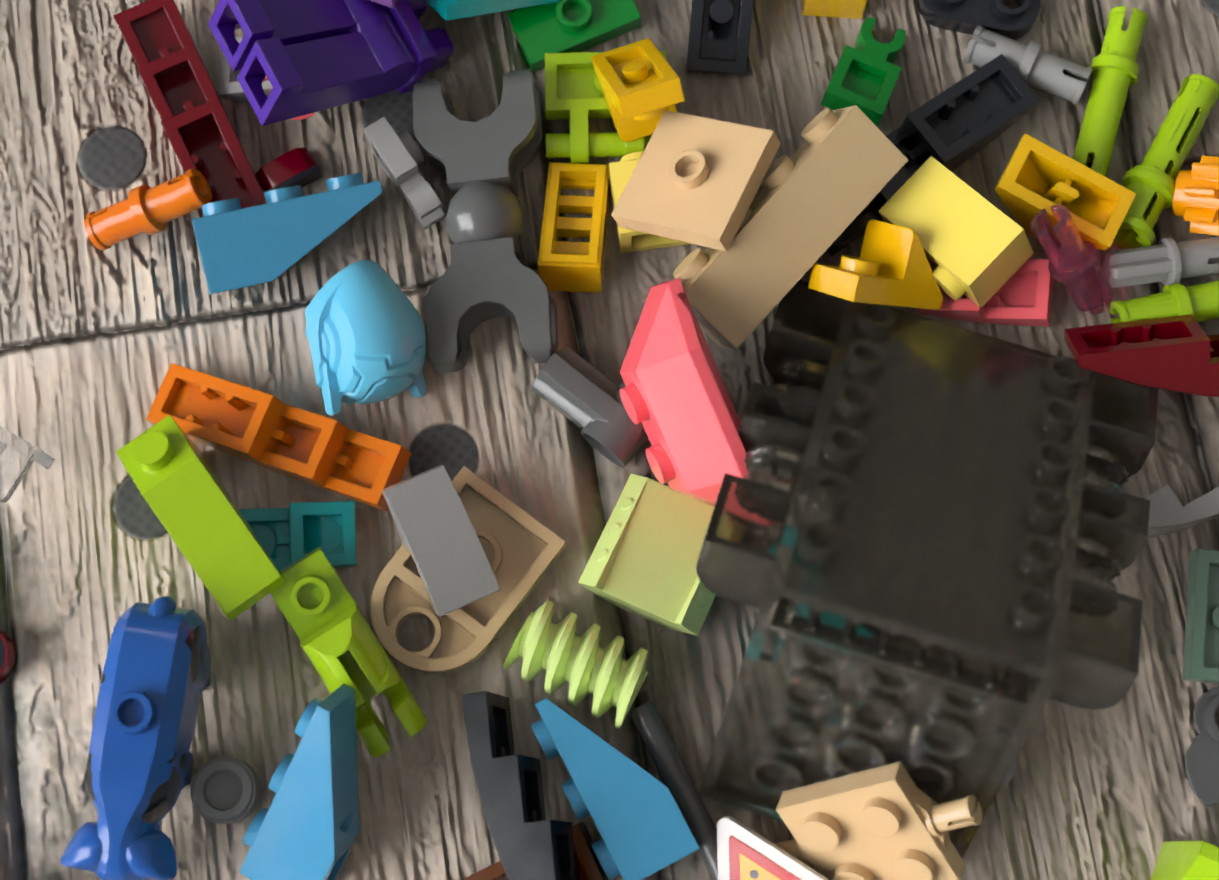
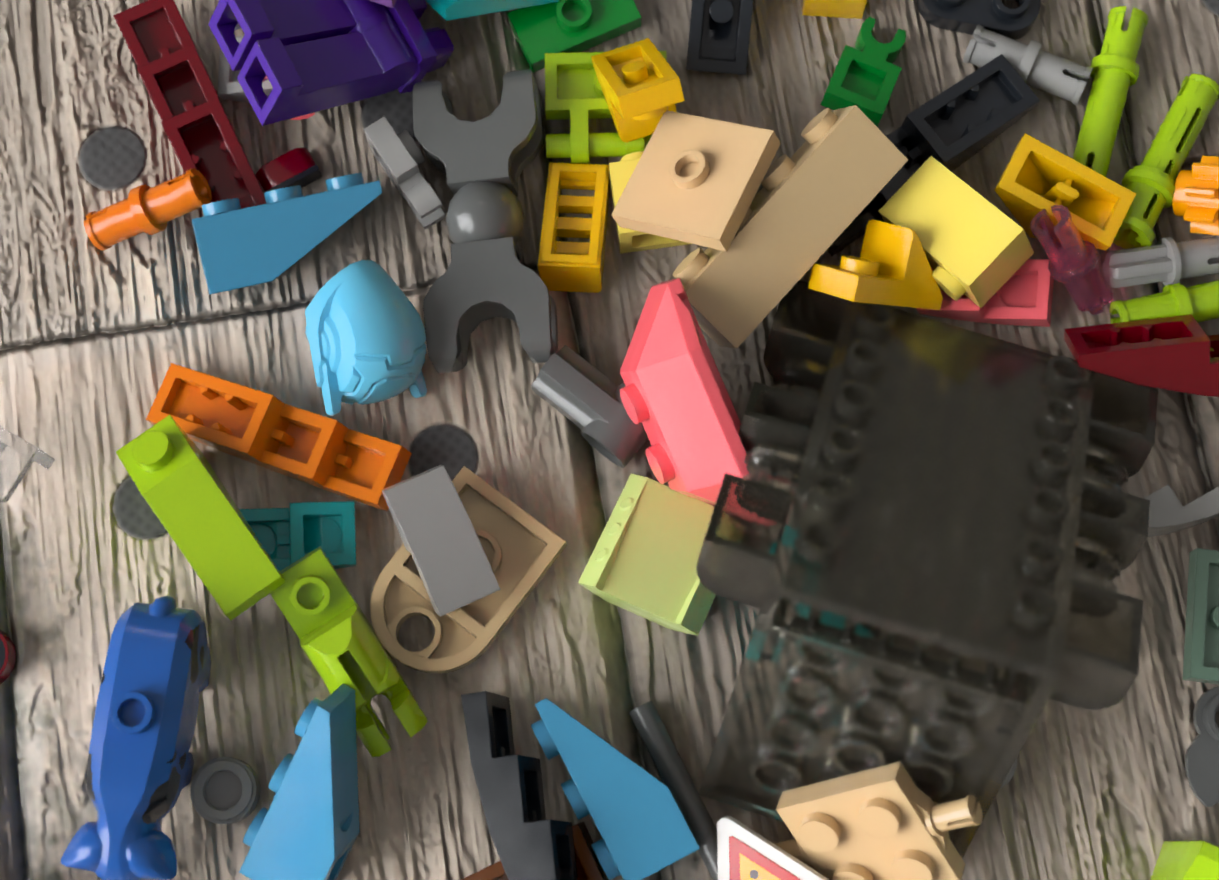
yellowish green piece [502,599,649,730] -> none

